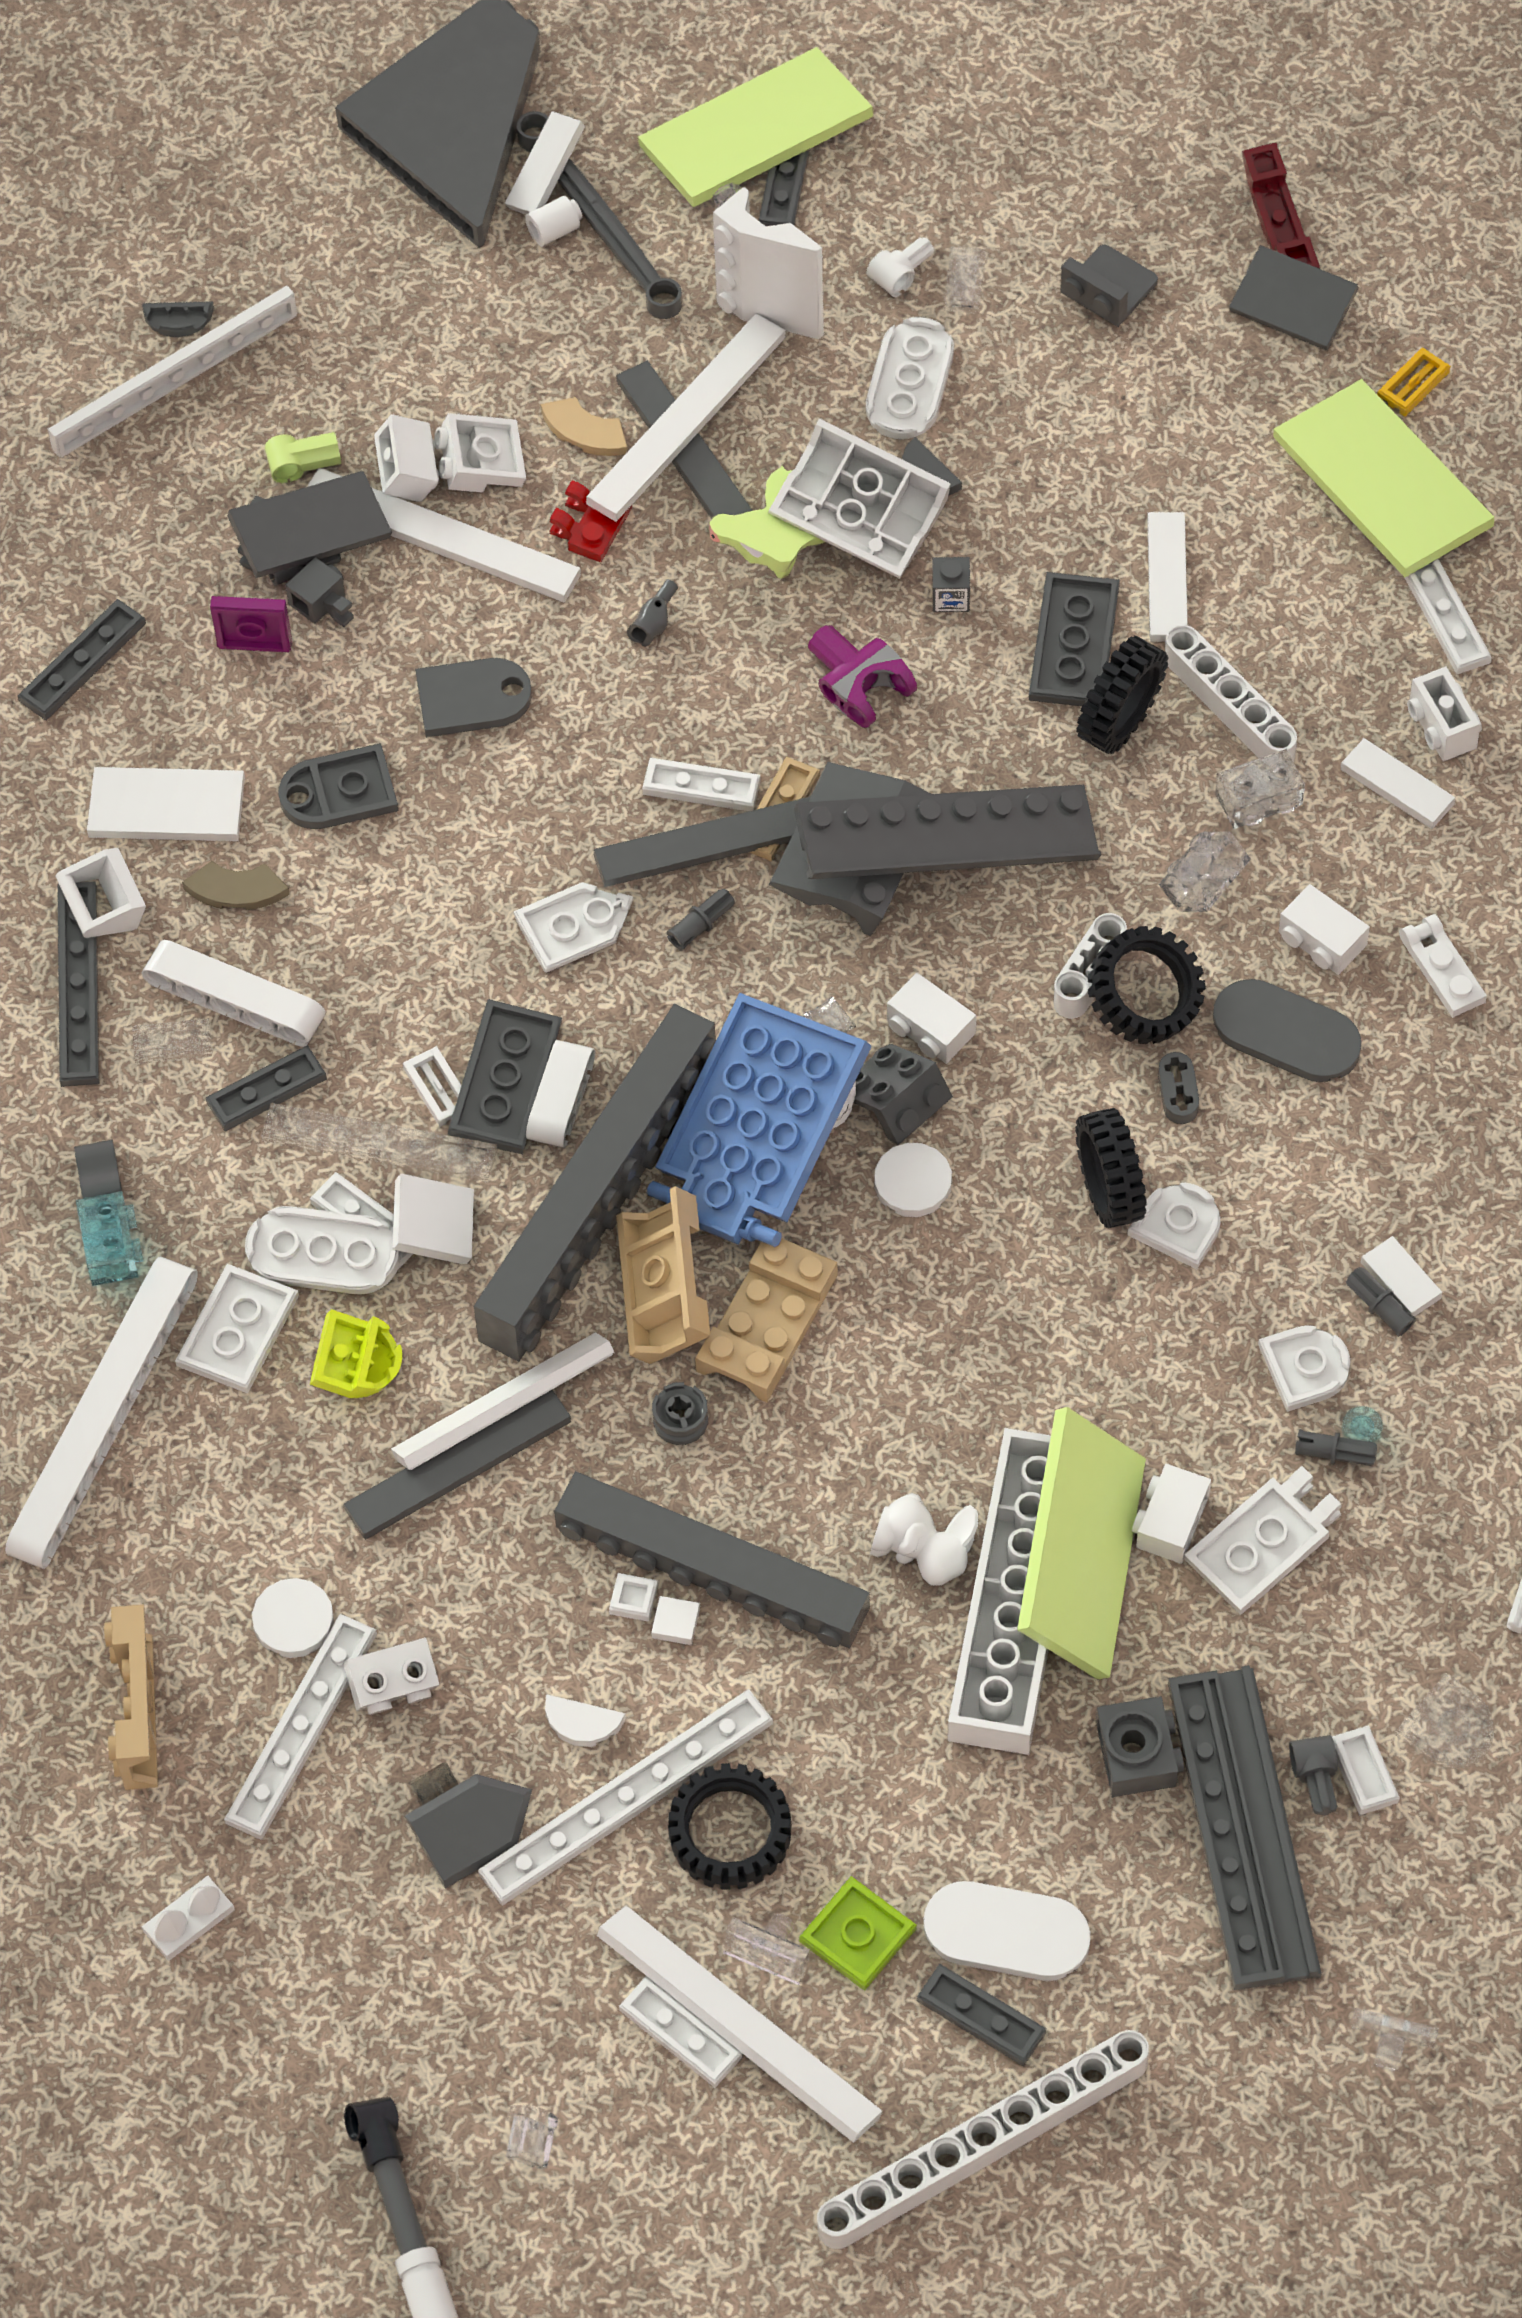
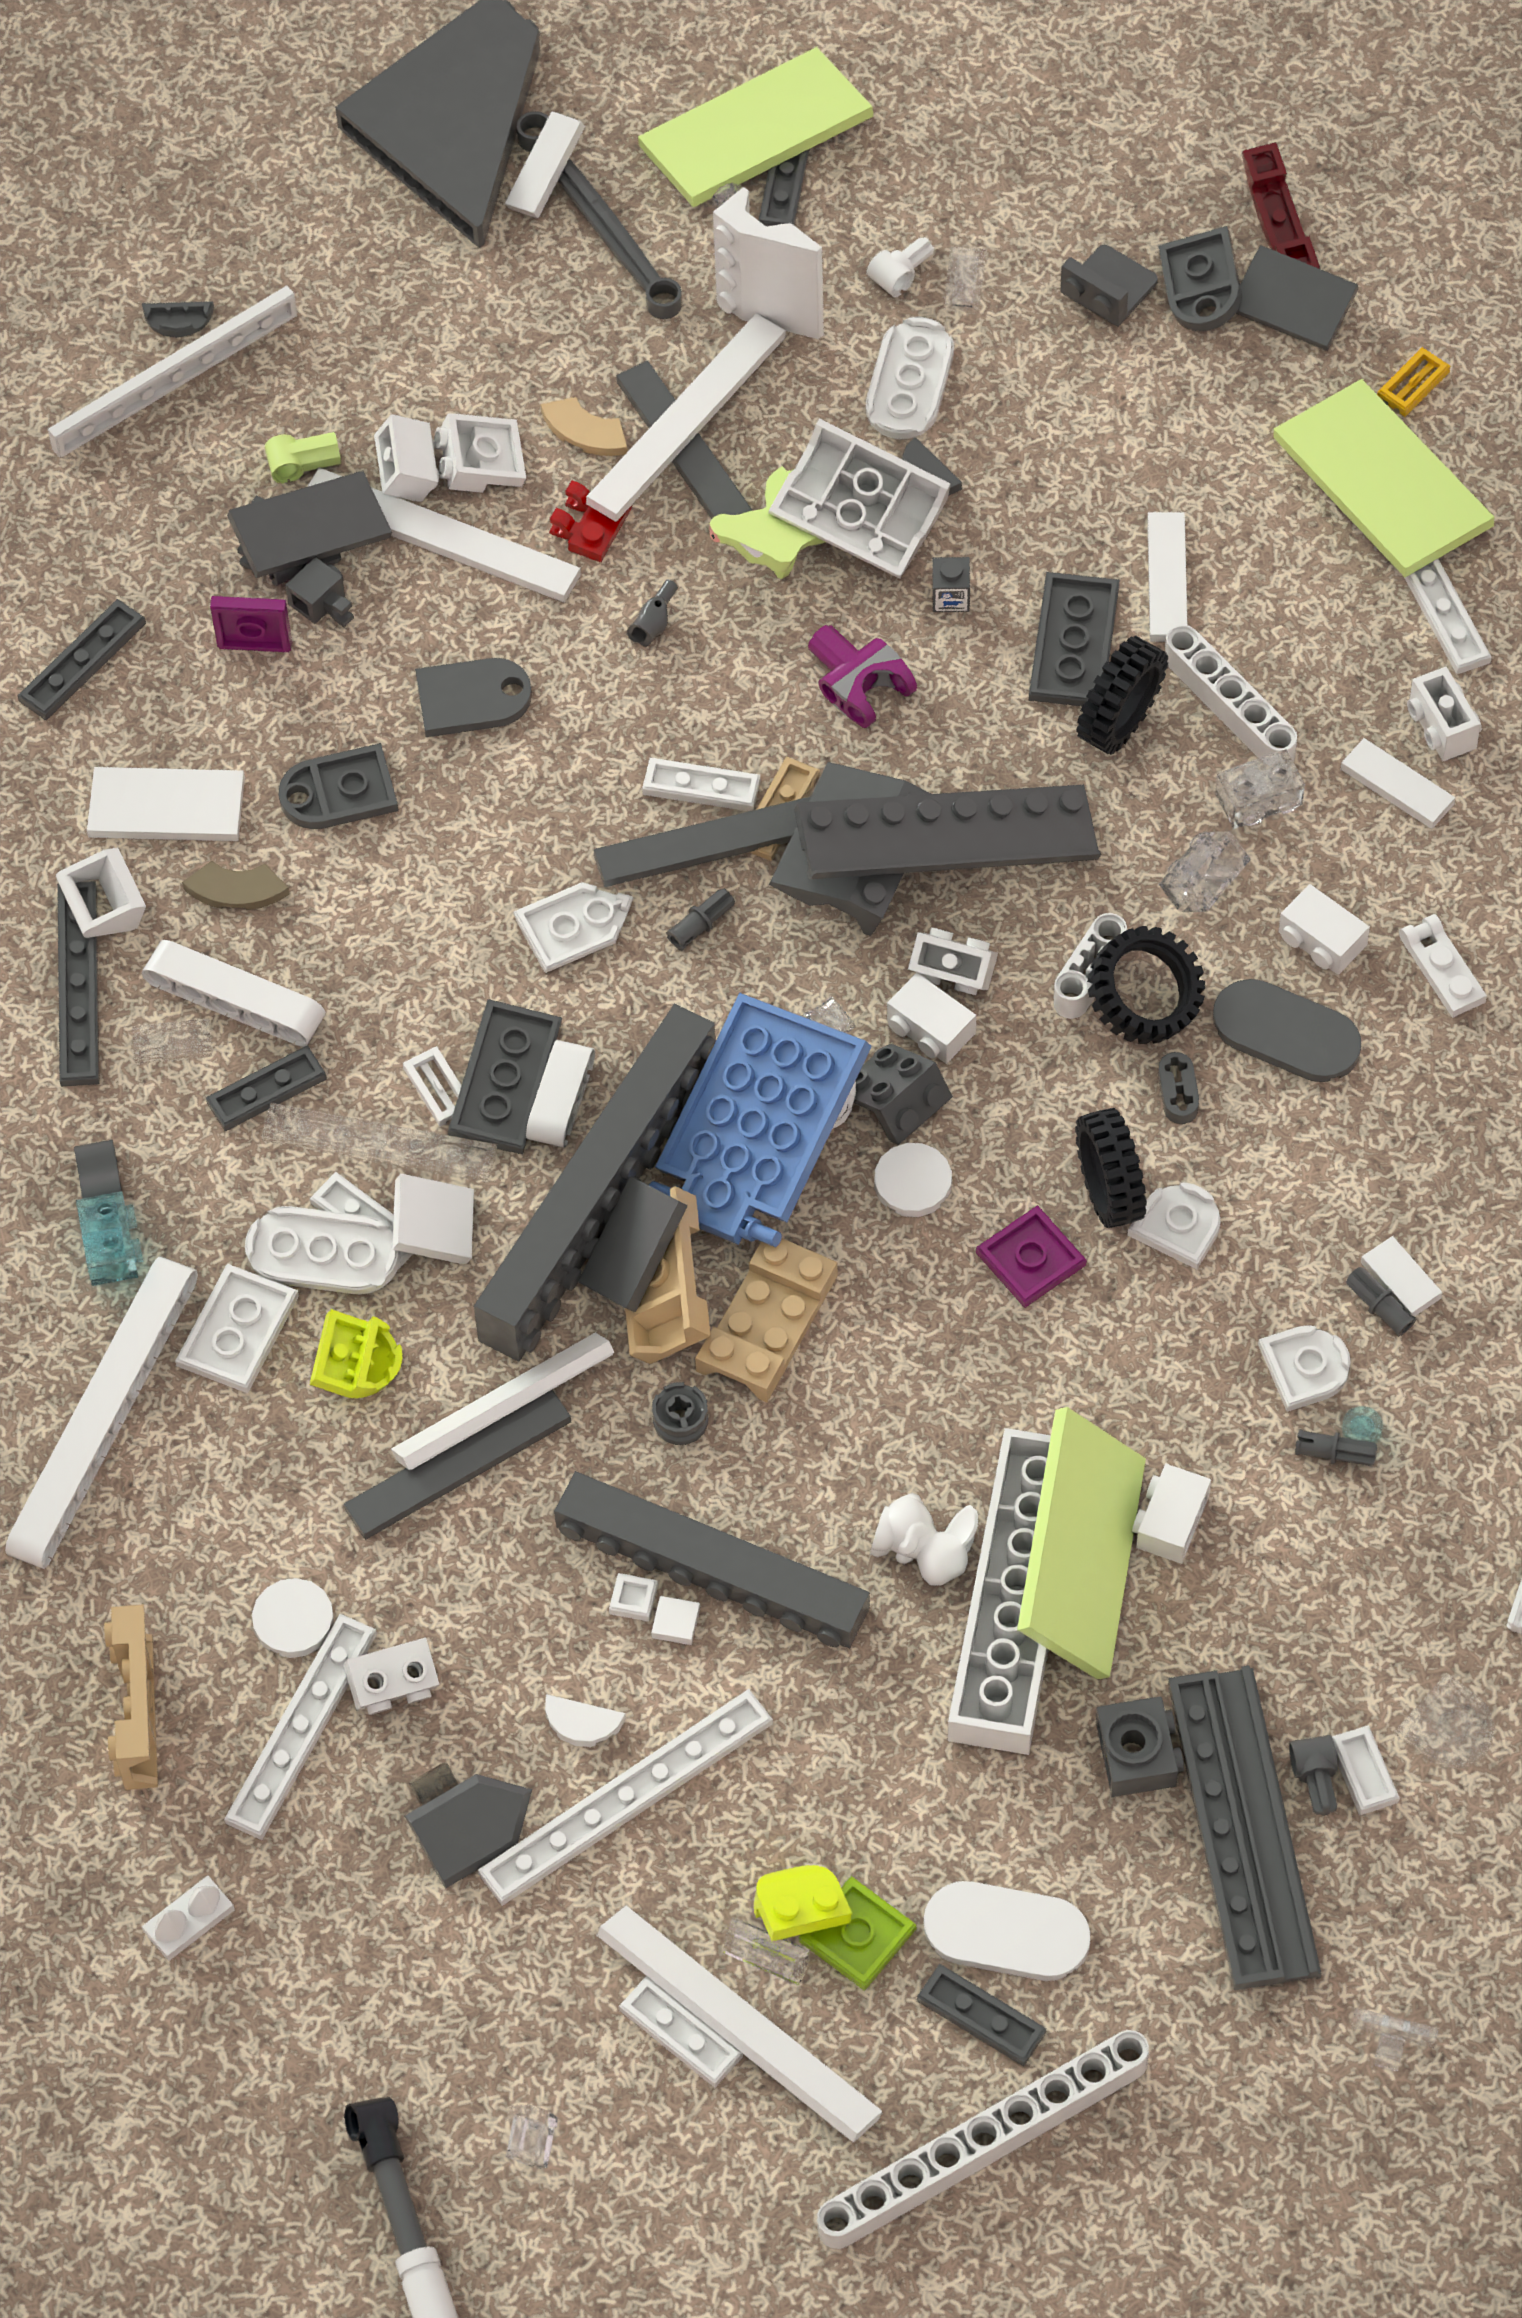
white brick [525,196,582,247] -> none
black tyre [668,1763,792,1890] -> none
white tile [1184,1466,1341,1615] -> none
none -> dark grey tile [578,1176,688,1312]
none -> neon yellow slope [754,1865,852,1941]
none -> white brick [908,927,998,995]
none -> magenta tile [976,1205,1087,1308]
none -> dark grey tile [1158,226,1242,331]

